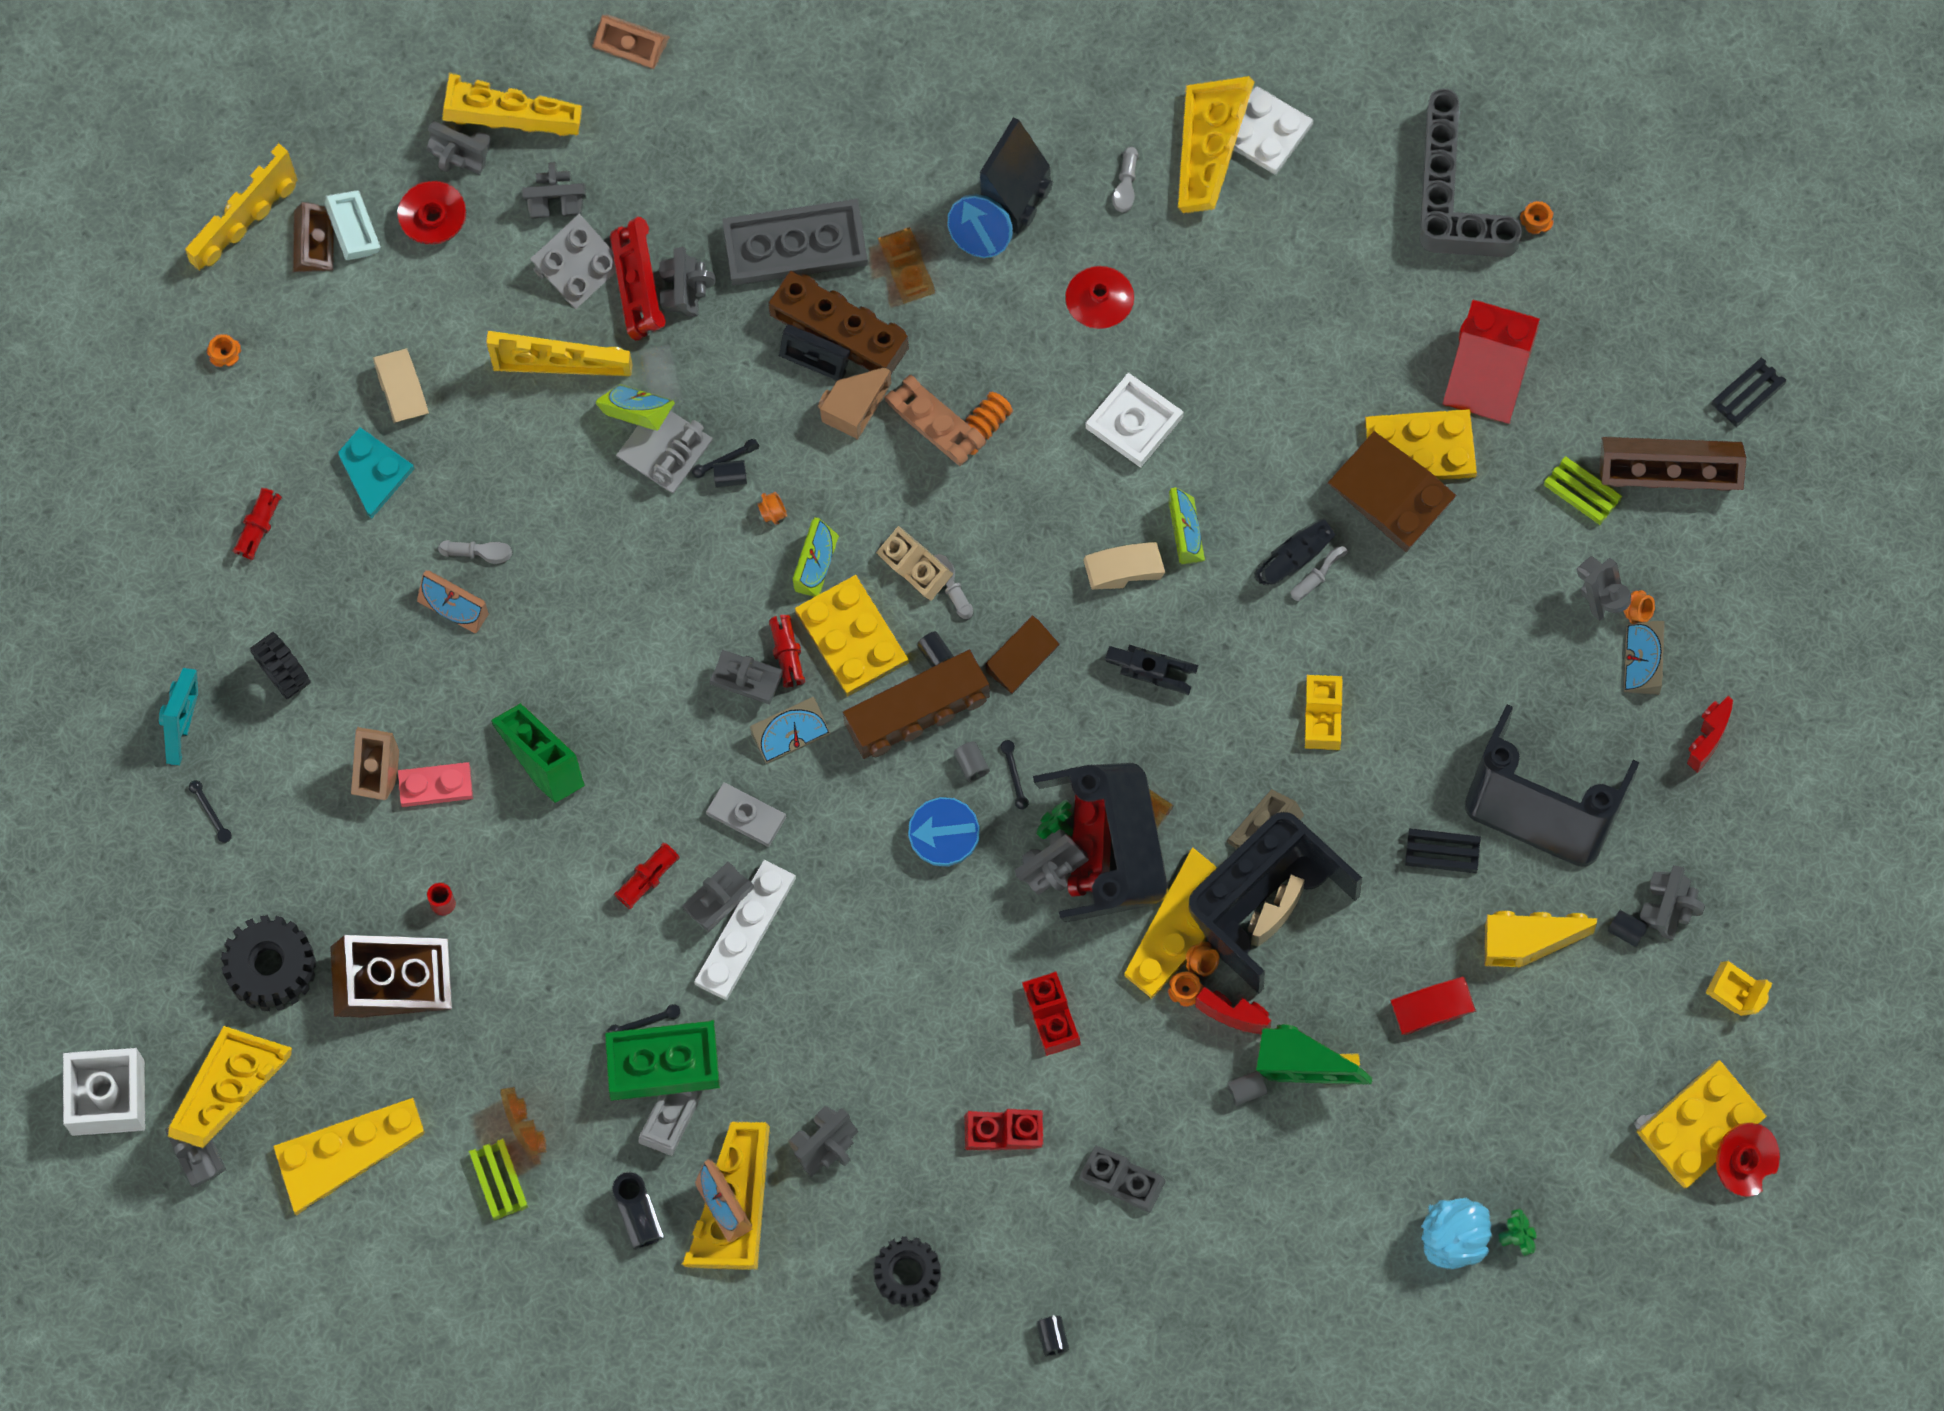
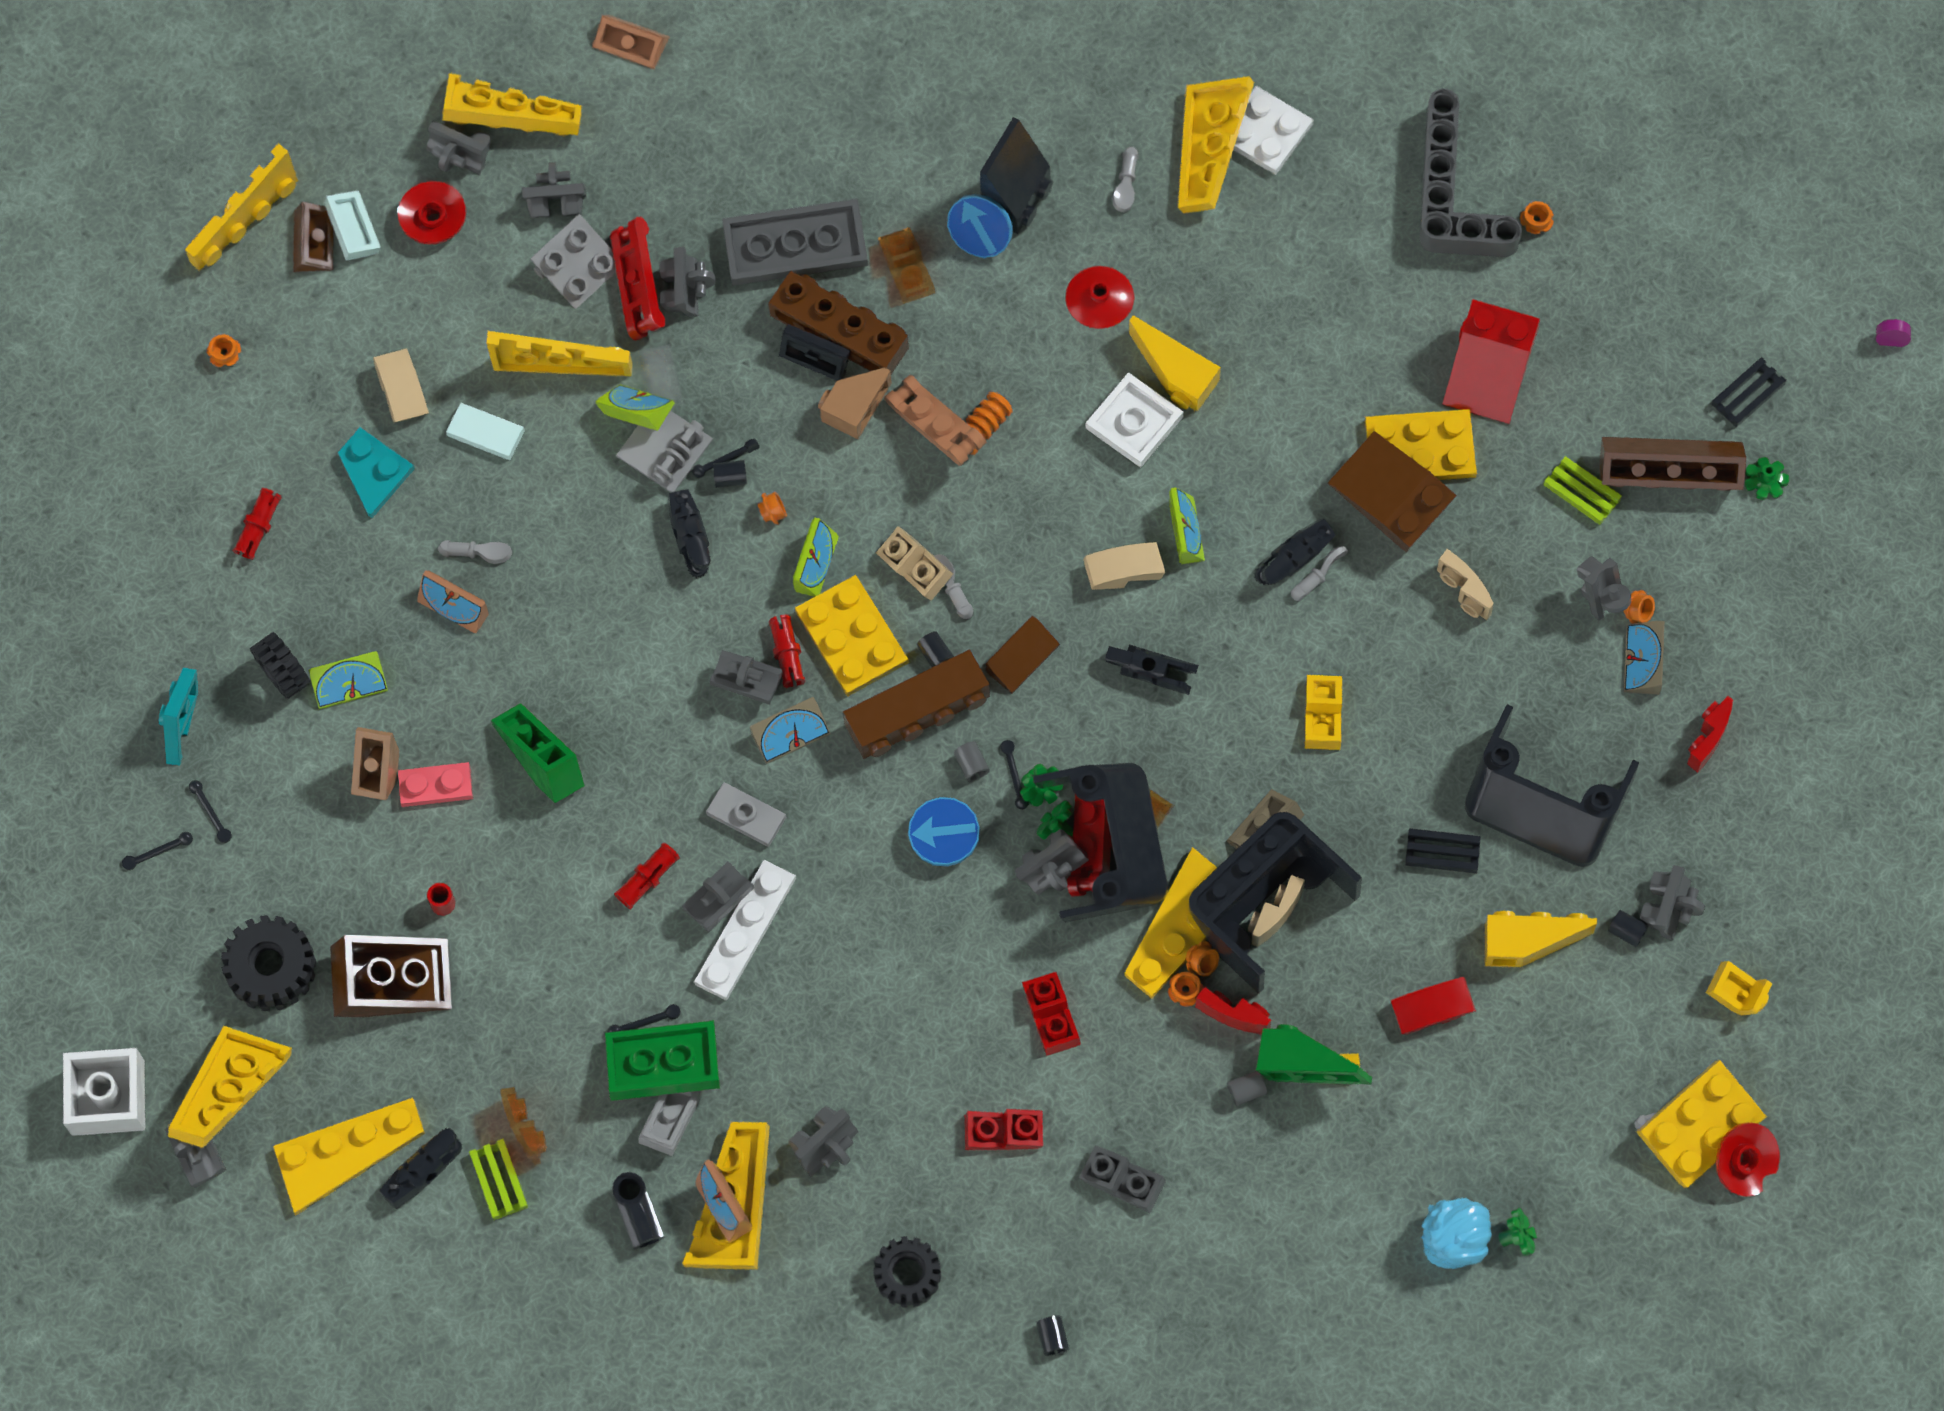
none -> black hinge [122,832,193,870]
none -> slope [308,651,388,709]
none -> black hinge [379,1128,463,1209]
none -> light aqua tile [446,403,524,460]
none -> black hinge [667,489,711,578]
none -> green plant [1020,764,1064,807]
none -> yellow slope [1129,315,1221,412]
none -> tan slope [1437,549,1494,620]
none -> green plant [1744,457,1789,500]
none -> magenta tile [1876,319,1911,347]

